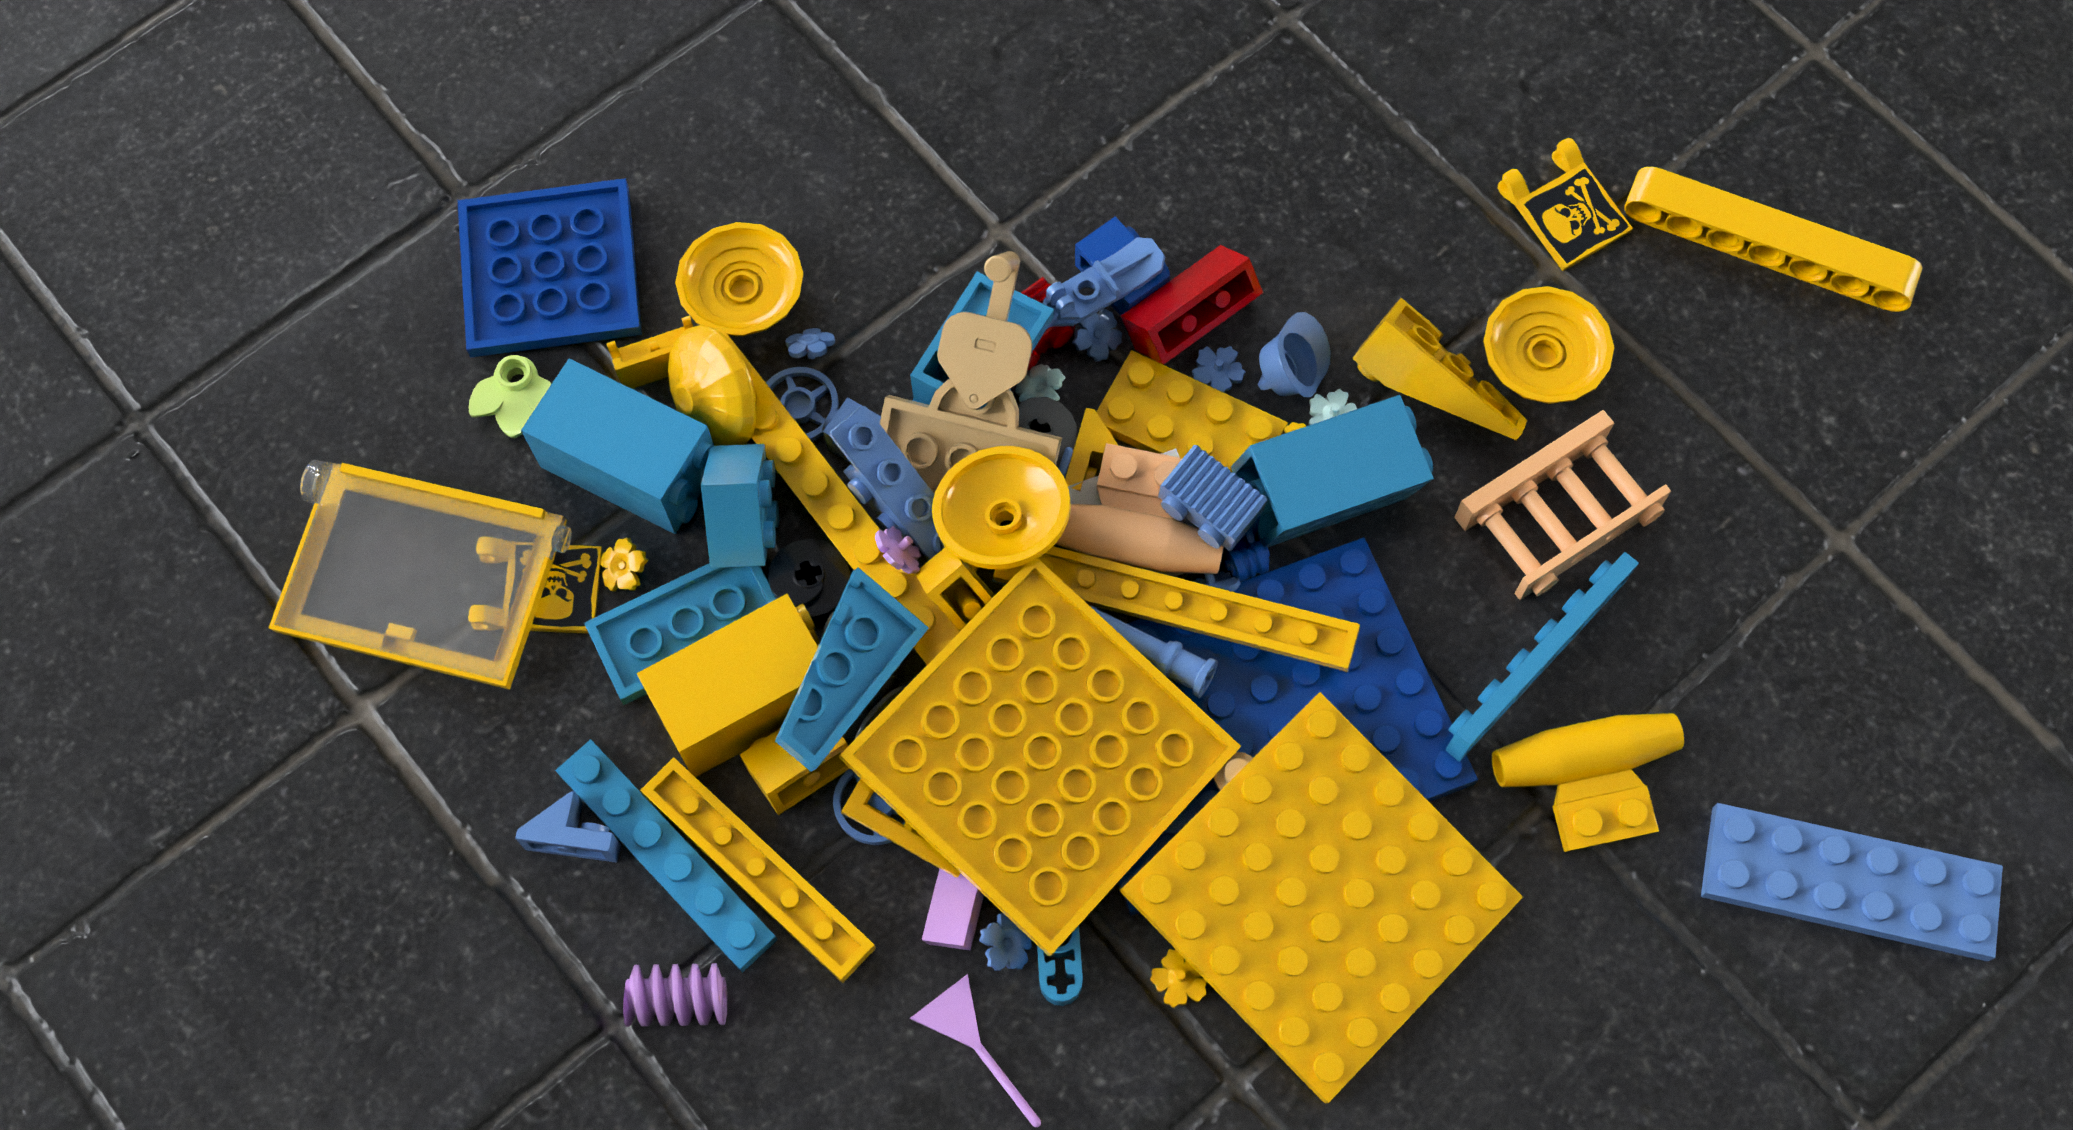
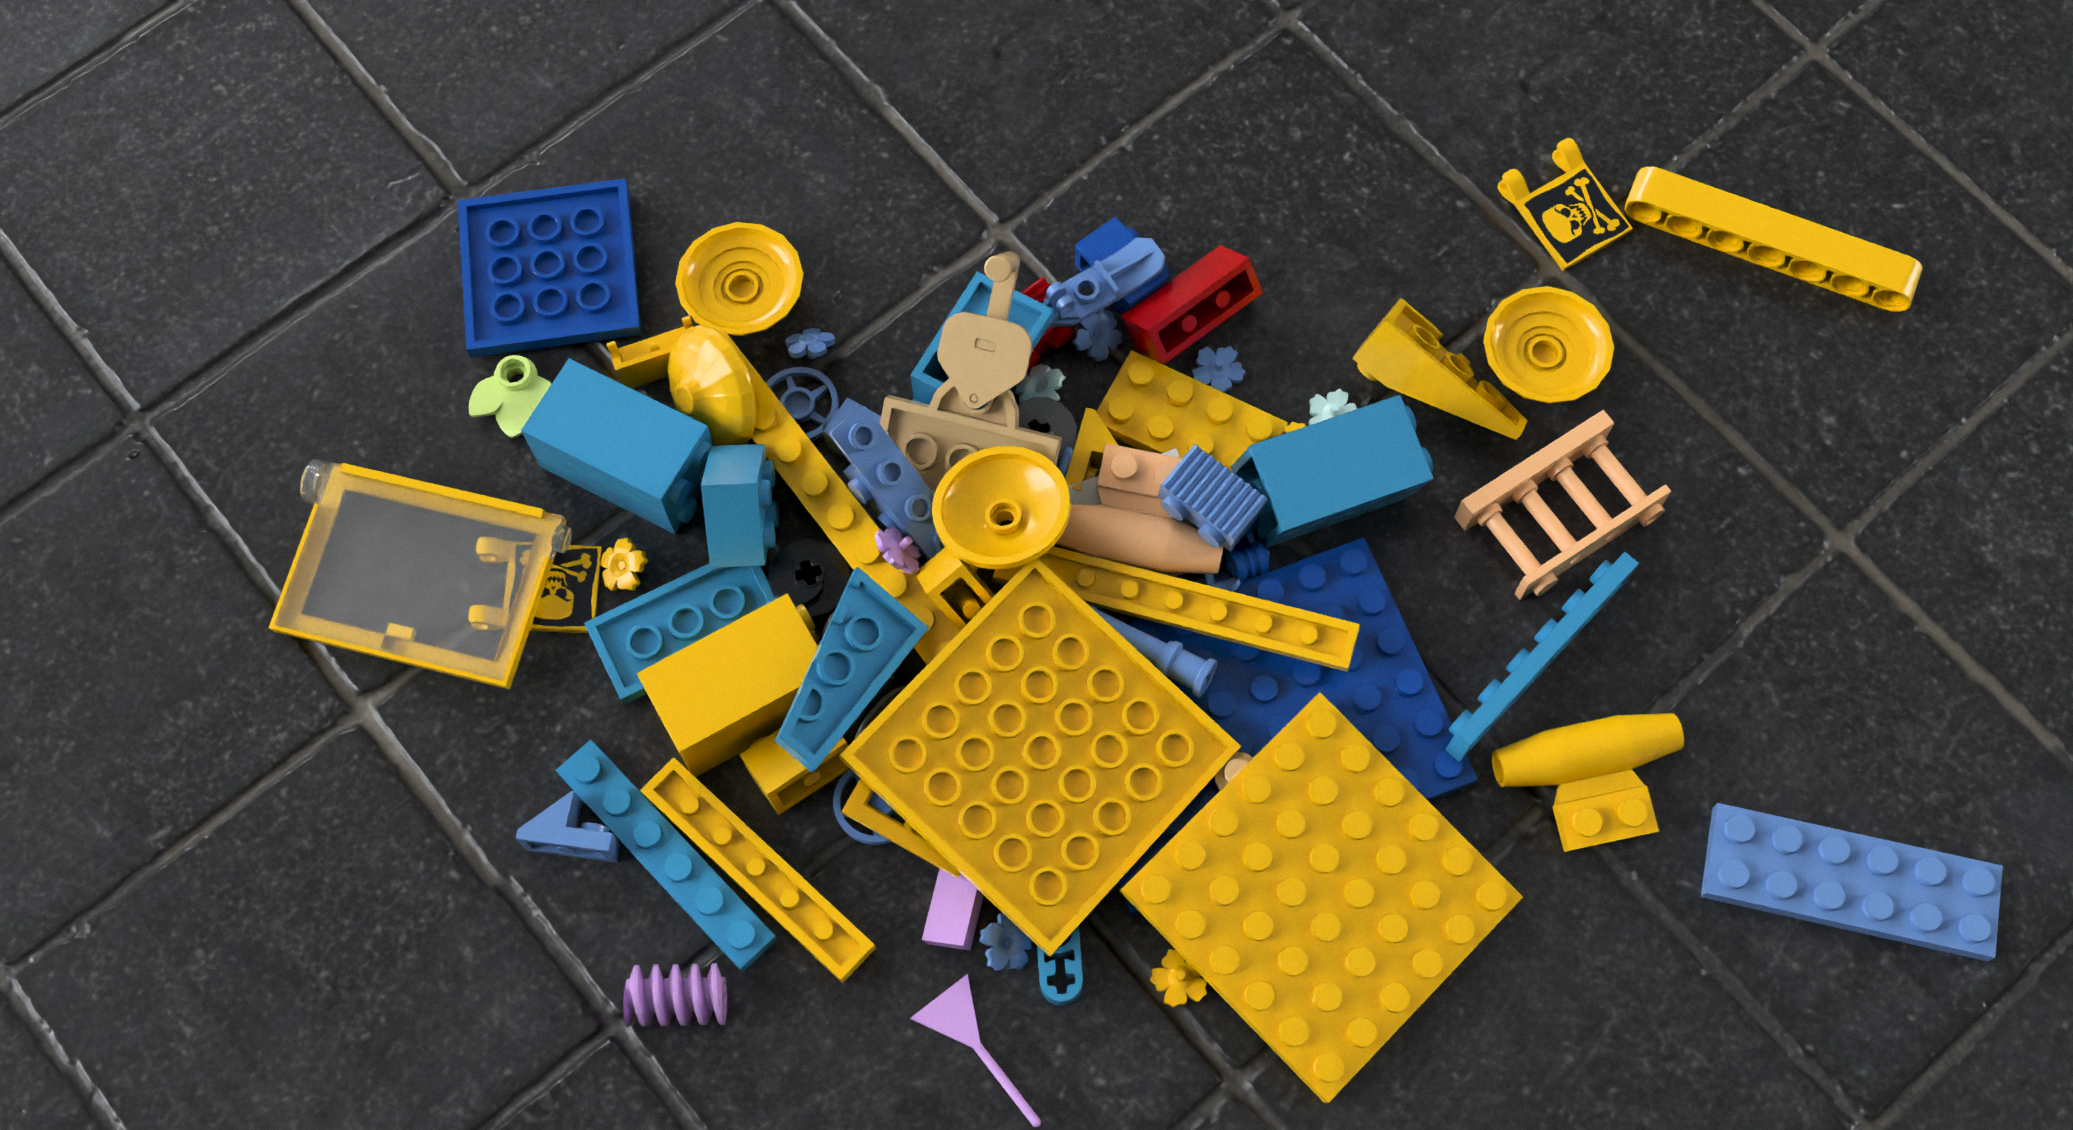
medium blue piece [1258,312,1331,397] -> none

